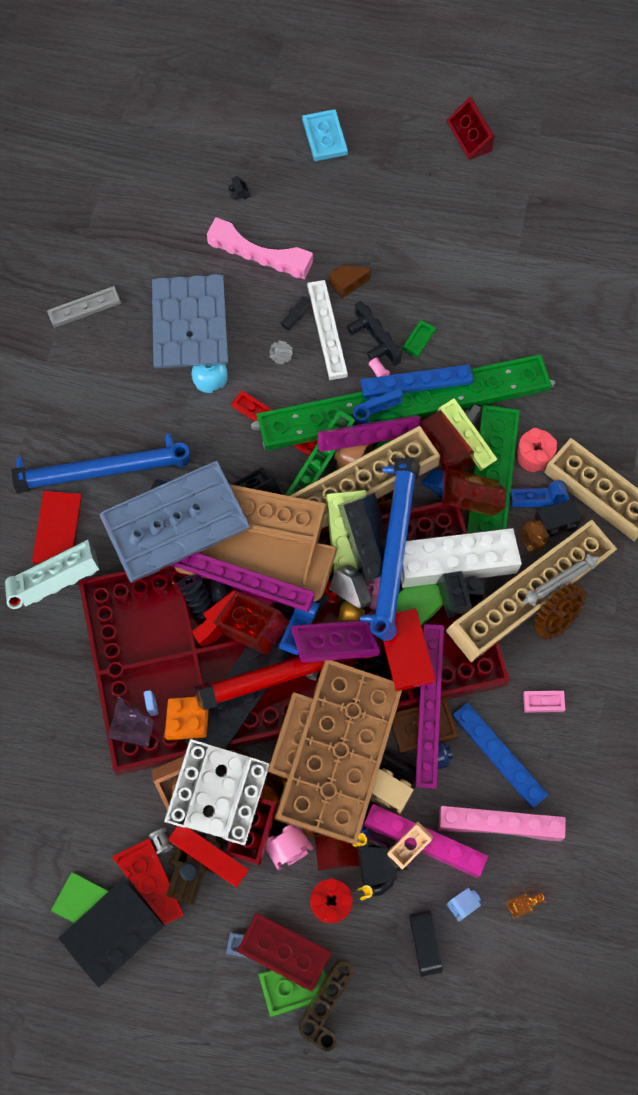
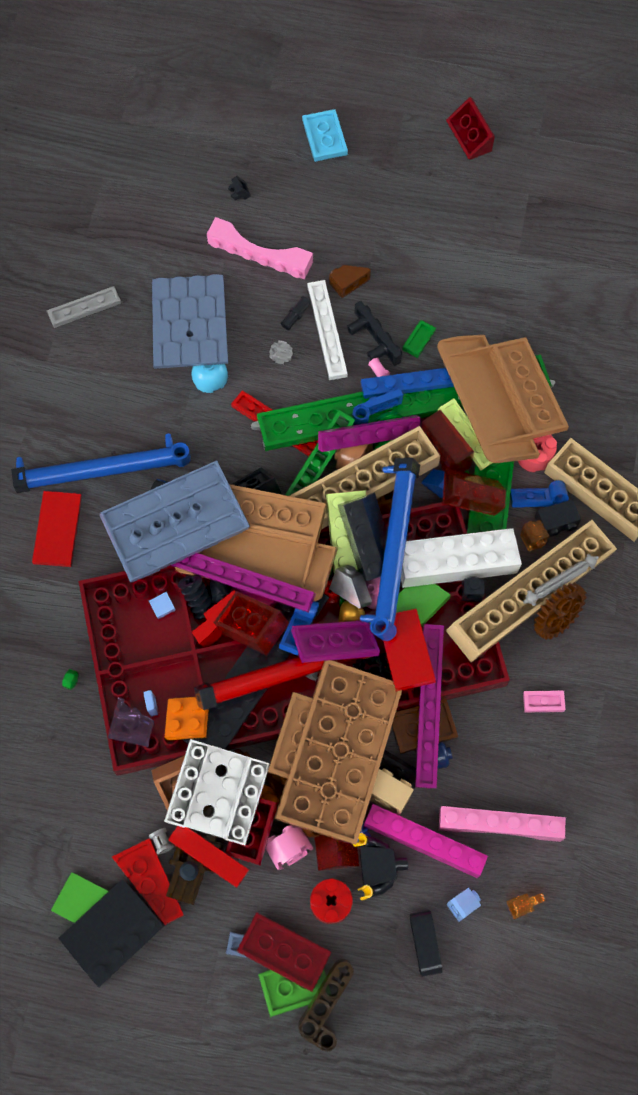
light aqua hinge [5,540,99,609] -> none
light nougat piece [387,822,433,869] -> none
black hinge [437,571,472,619] -> none
blue plate [452,702,548,809] -> none
none -> green tile [62,669,79,690]
none -> light blue tile [149,592,176,619]
none -> medium nougat slope [437,335,569,463]

